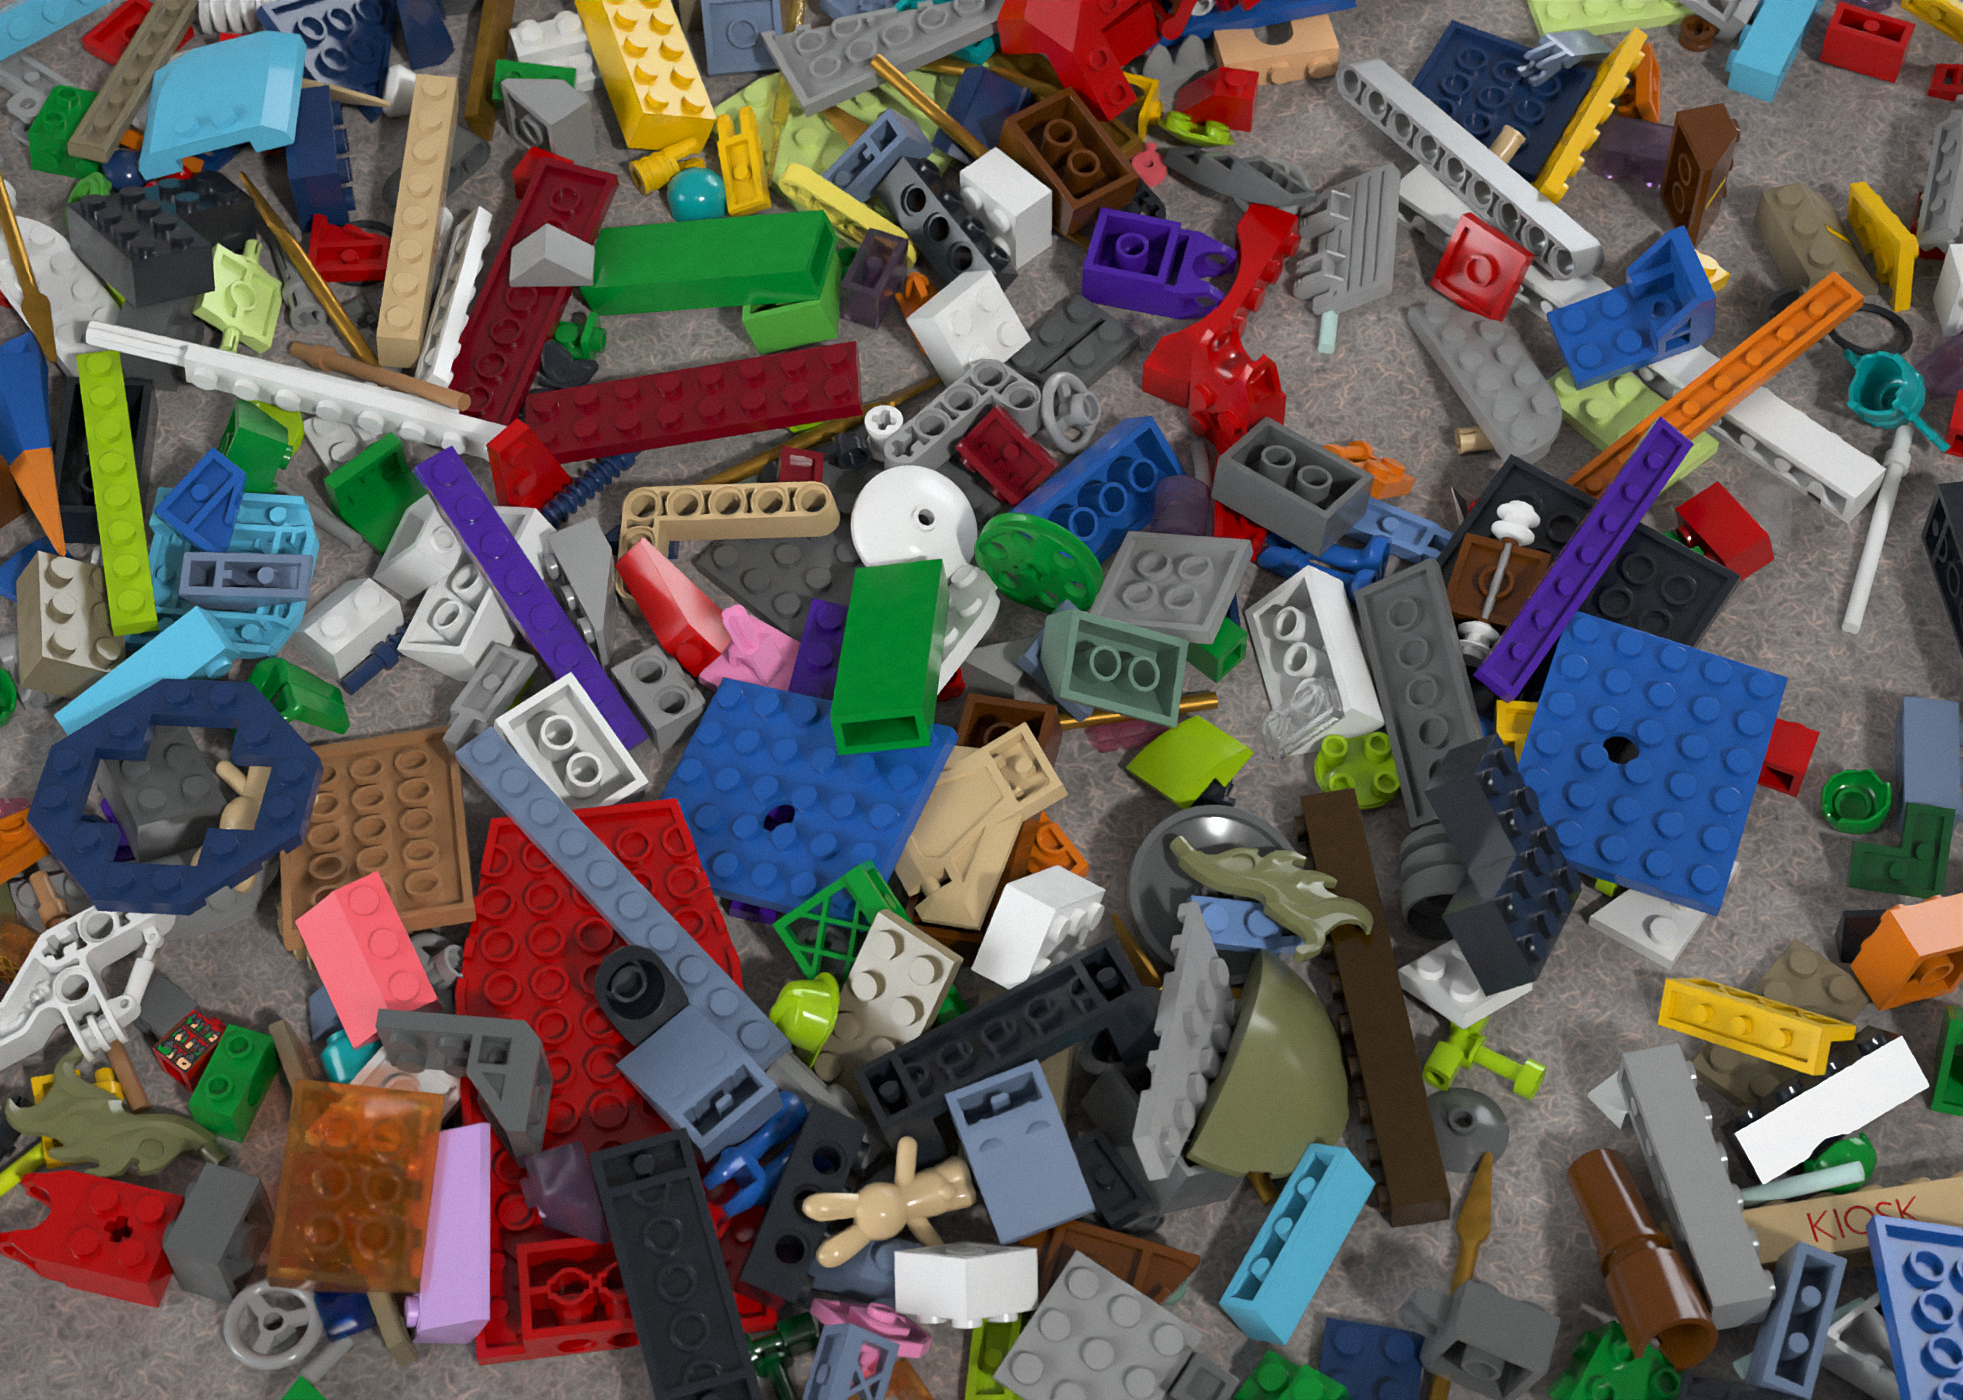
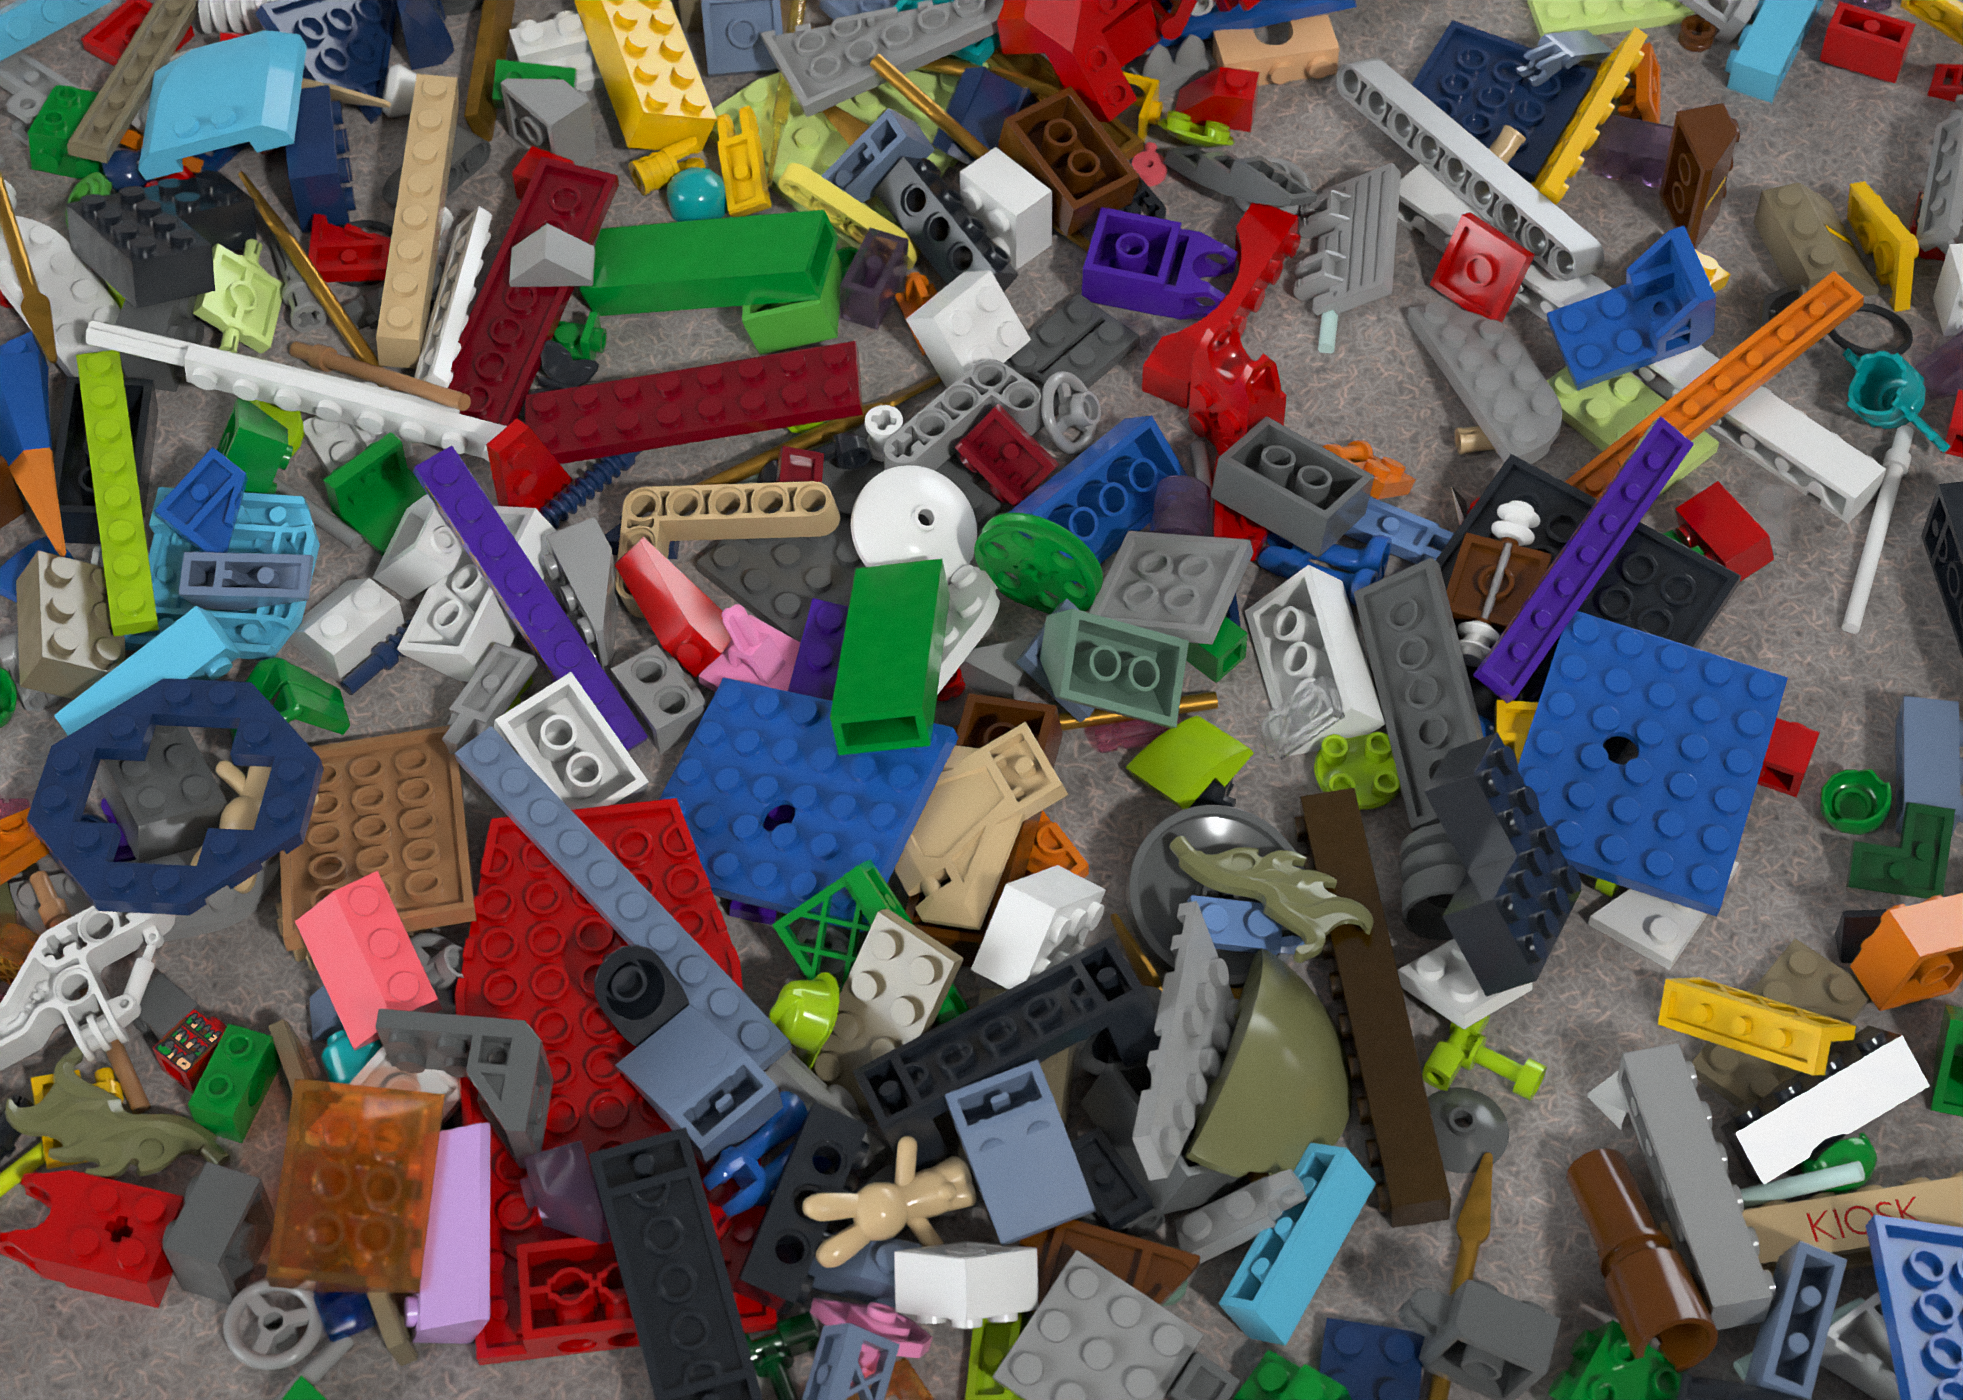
none -> light grey hinge [1175,1169,1307,1264]

